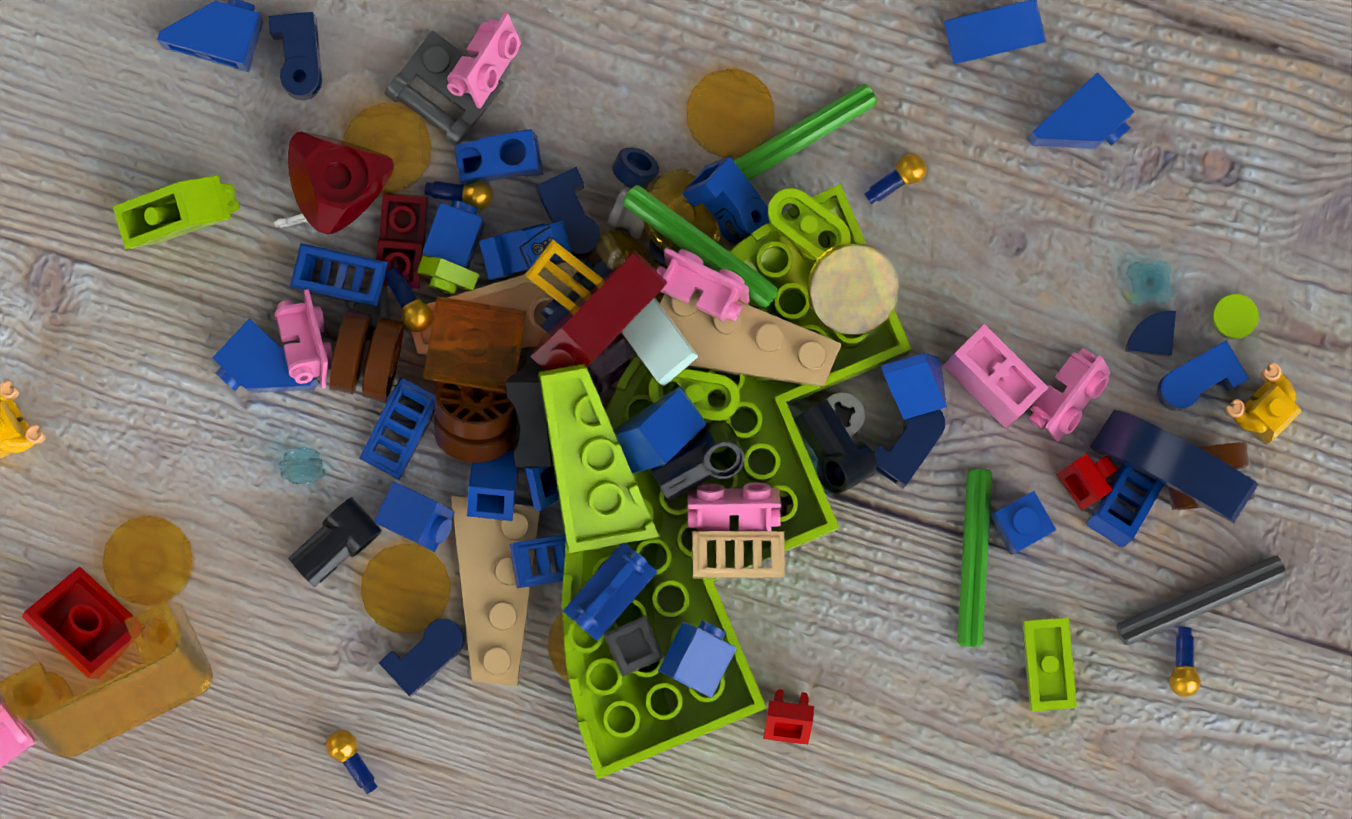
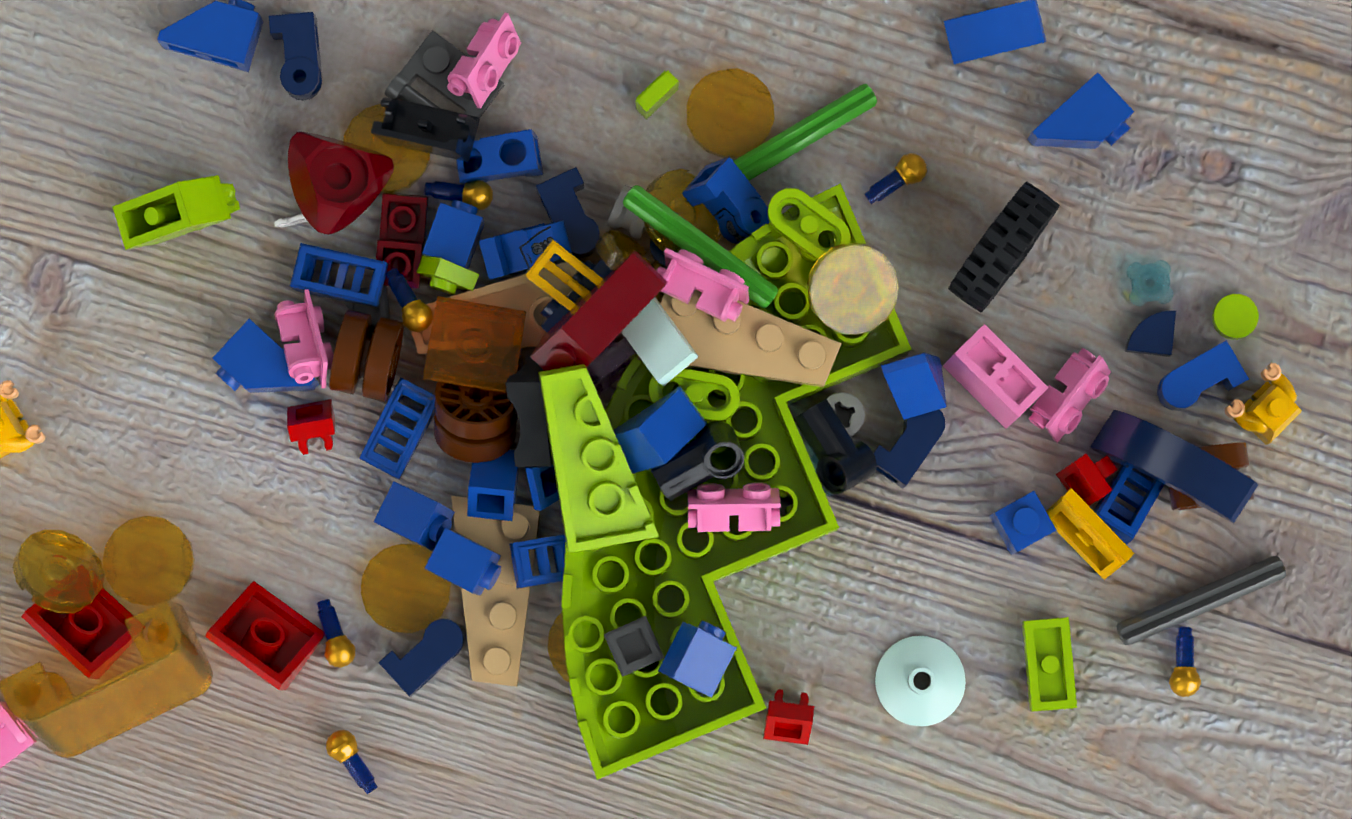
clear light blue plate [278,448,325,484] -> none
black piece [288,497,382,587] -> none
blue hinge [563,543,658,641] -> none
dark blue tile [612,147,659,190] -> none
tan slope [692,531,785,579] -> none
bright green axle [957,468,992,647] -> none
none -> clear yellow tile [13,529,105,613]
none -> red slope [205,581,326,691]
none -> red tile [287,399,335,455]
none -> piece [317,599,356,668]
none -> black hinge [371,97,480,162]
none -> blue brick [424,528,502,596]
none -> lime tile [636,70,679,120]
none -> light aqua dish [875,636,966,726]
none -> black wheel [948,181,1060,313]
none -> yellow tile [1046,488,1135,580]

